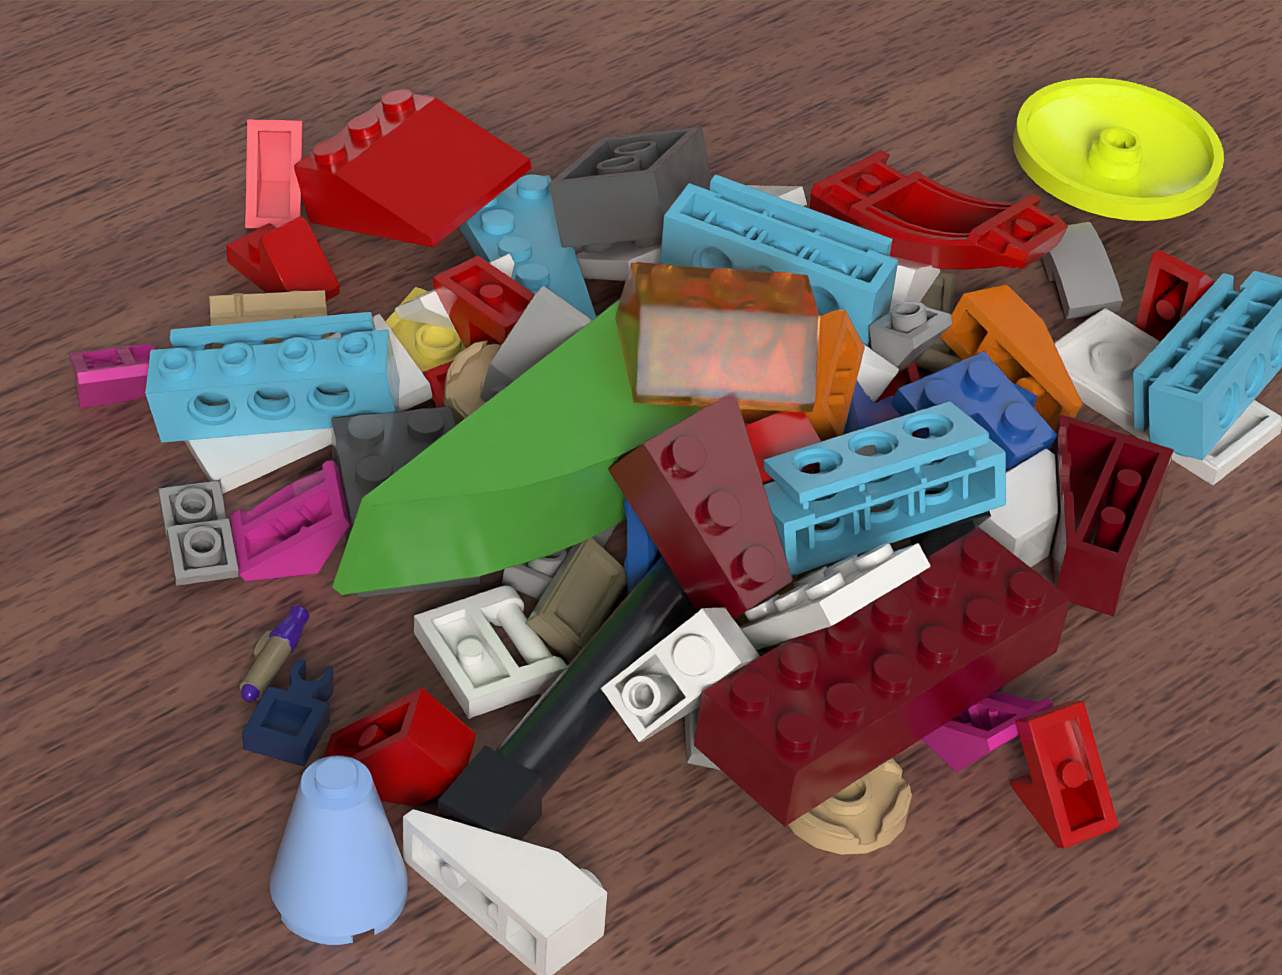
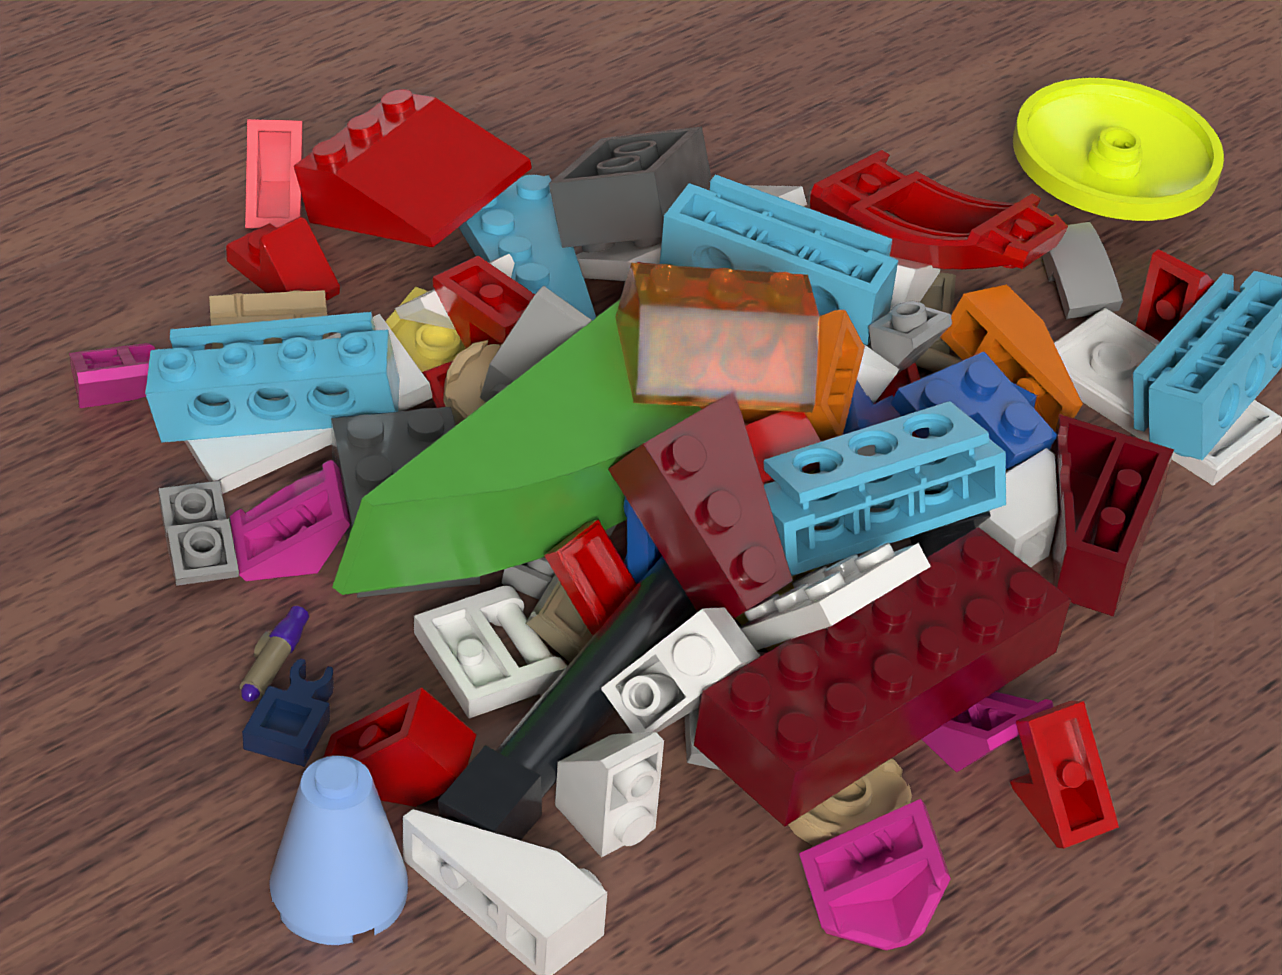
none -> red tile [544,520,637,636]
none -> white slope [555,732,664,858]
none -> dark pink slope [799,799,951,951]

